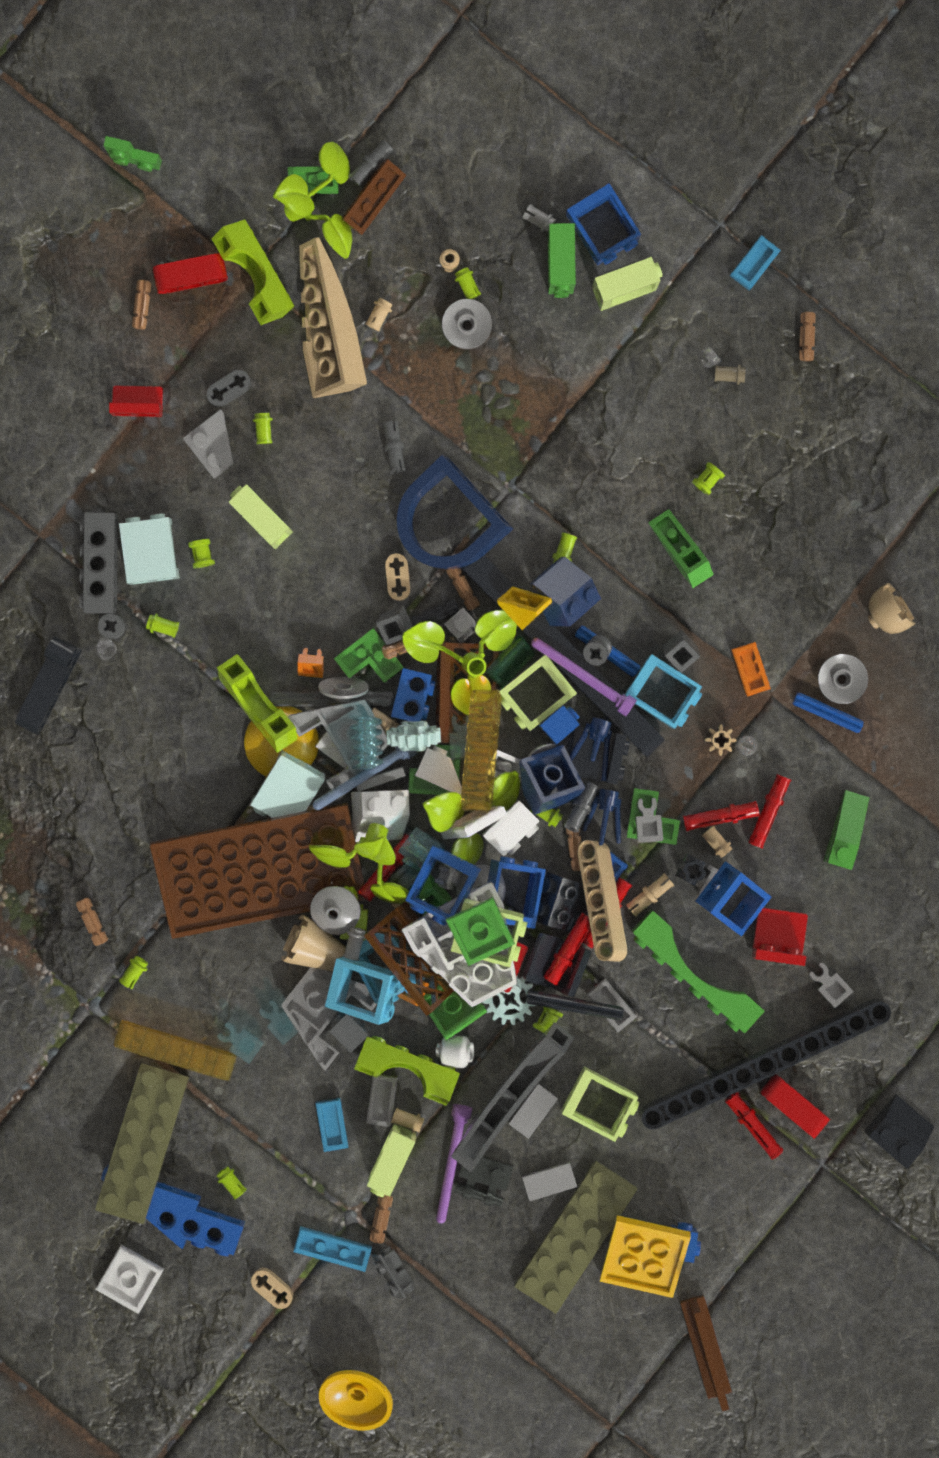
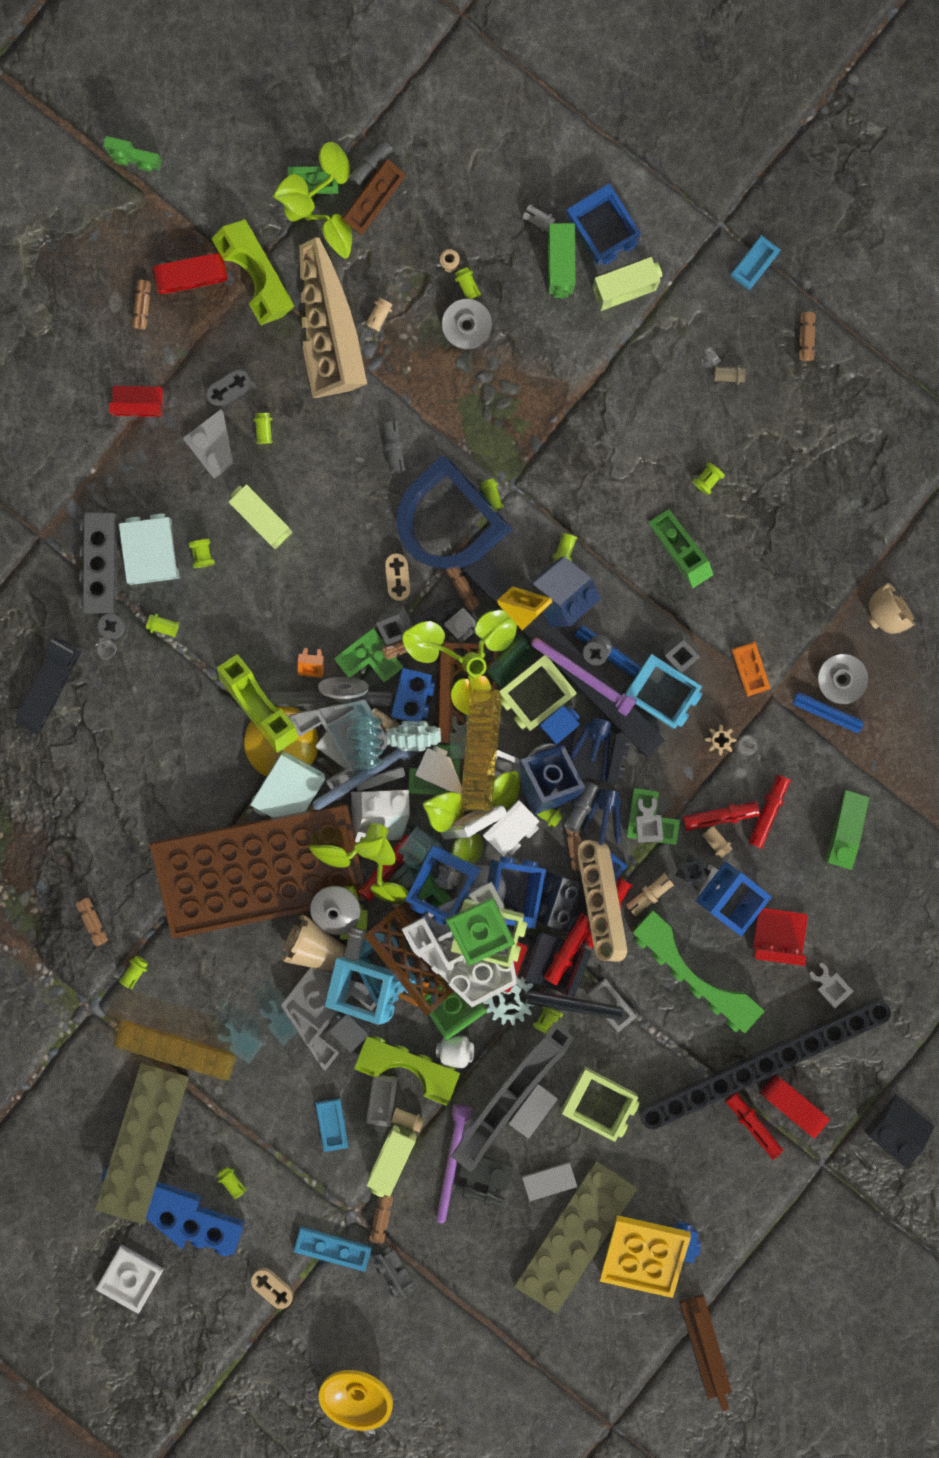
none -> lime pin [479,478,504,509]

